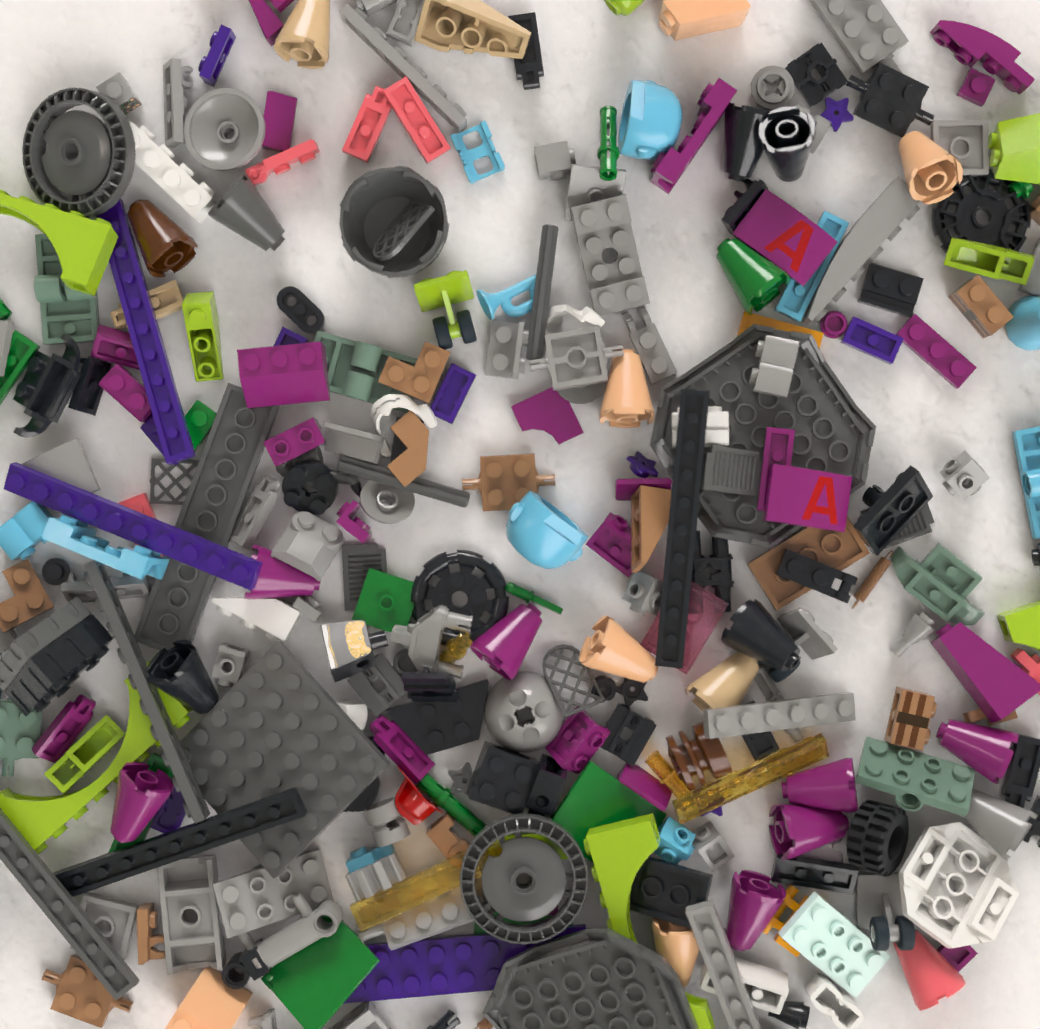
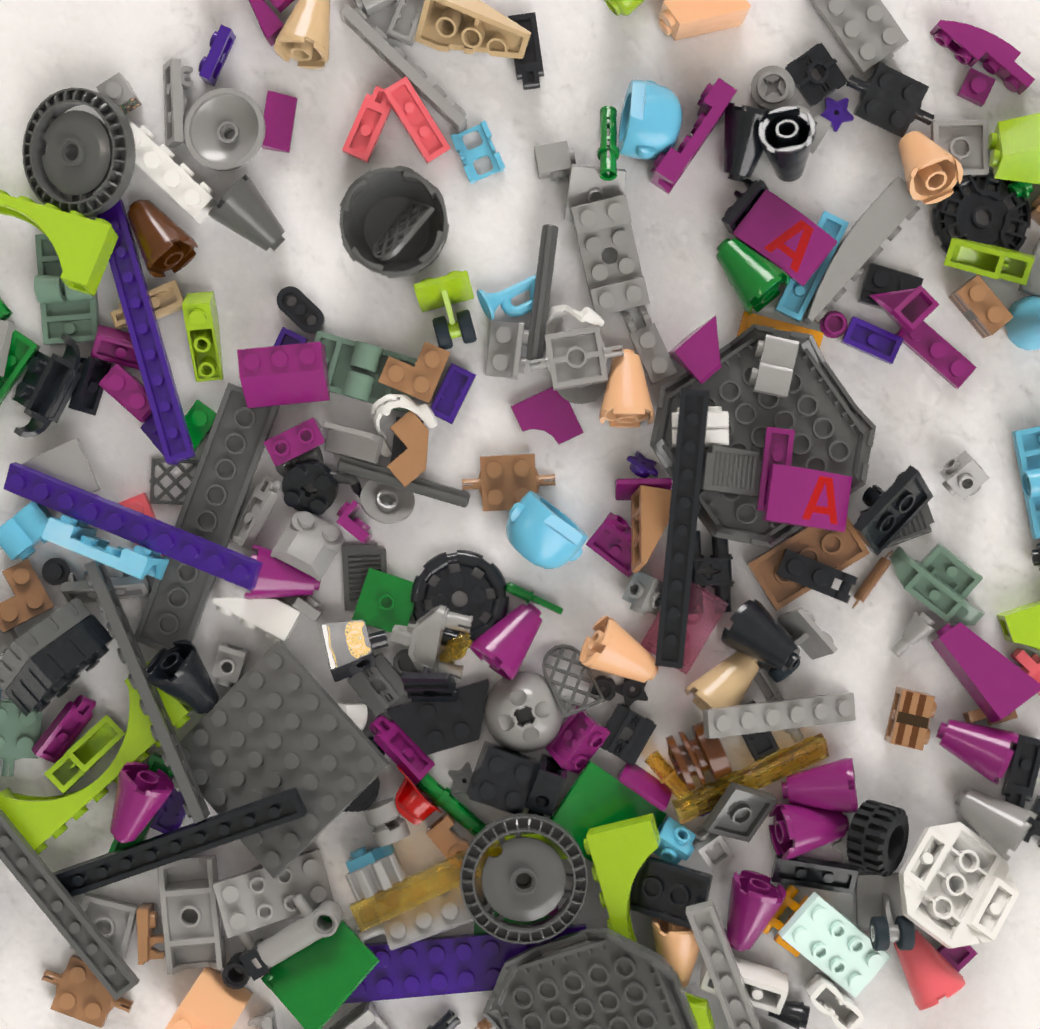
coral hinge [245,139,320,185] -> none
sand green plate [855,736,976,817] -> none
none -> magenta slope [668,315,722,385]
none -> dark grey plate [703,782,778,842]
none -> magenta slope [869,285,940,335]

